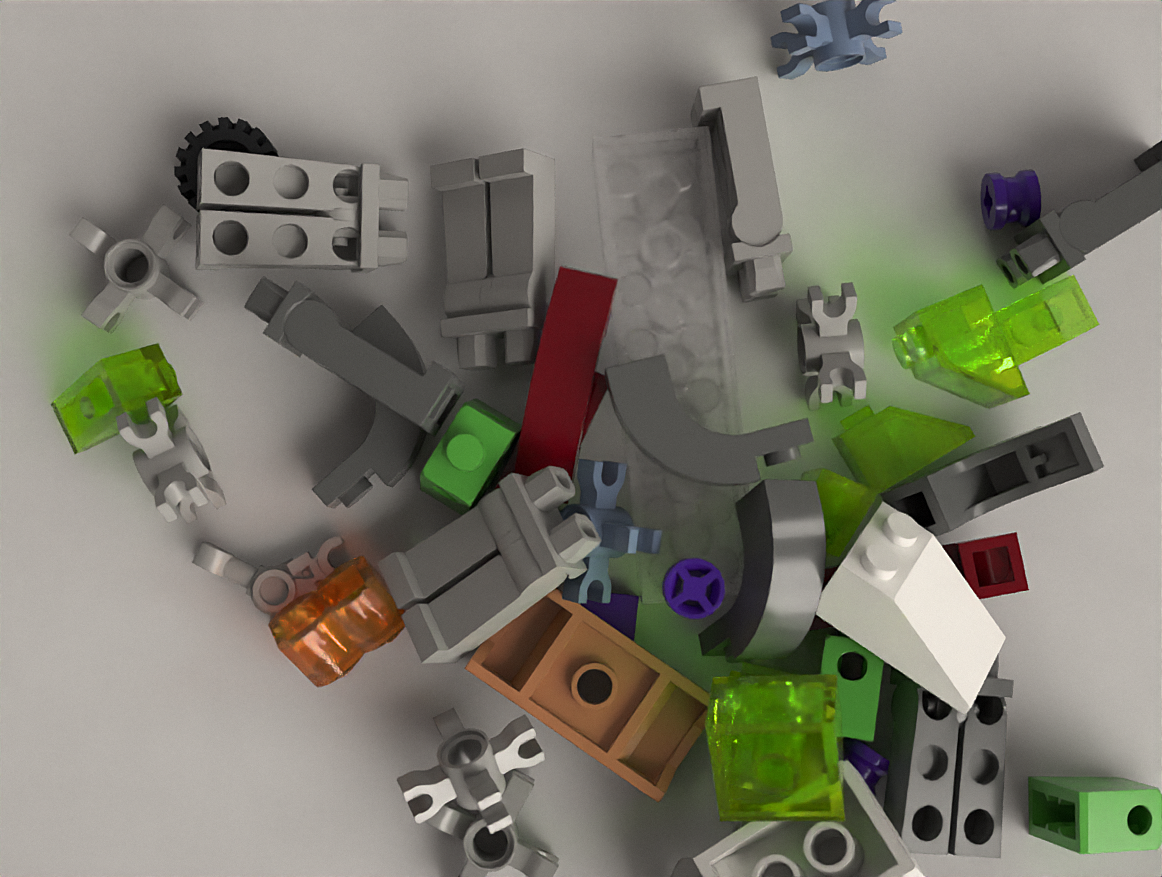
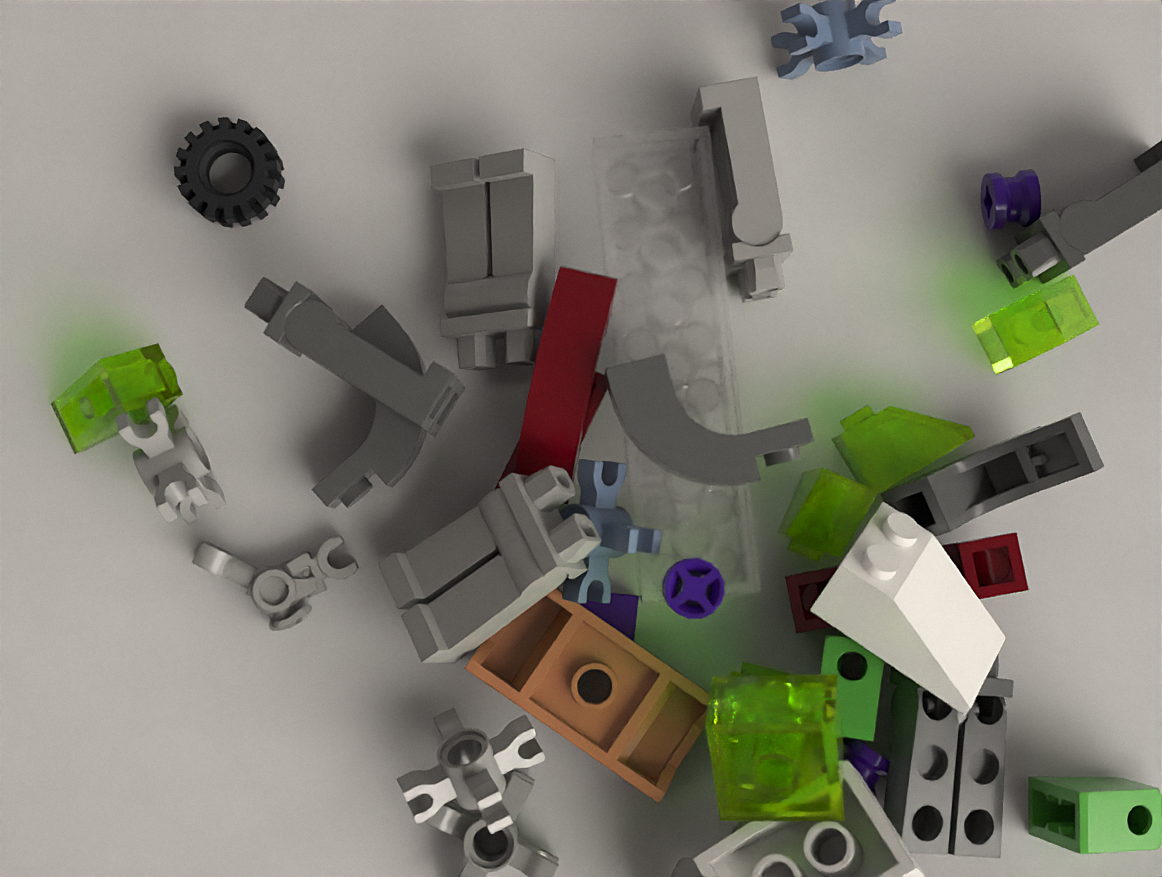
light grey pin [69,204,204,334] -> none
light grey hips [195,148,409,273] -> none
clear orange brick [268,555,407,688] -> none
bright green torso [420,398,522,515] -> none
dark grey arch [698,479,826,663] -> none
light grey pin [796,282,867,410] -> none
clear neon green slope [892,284,1030,409] -> none

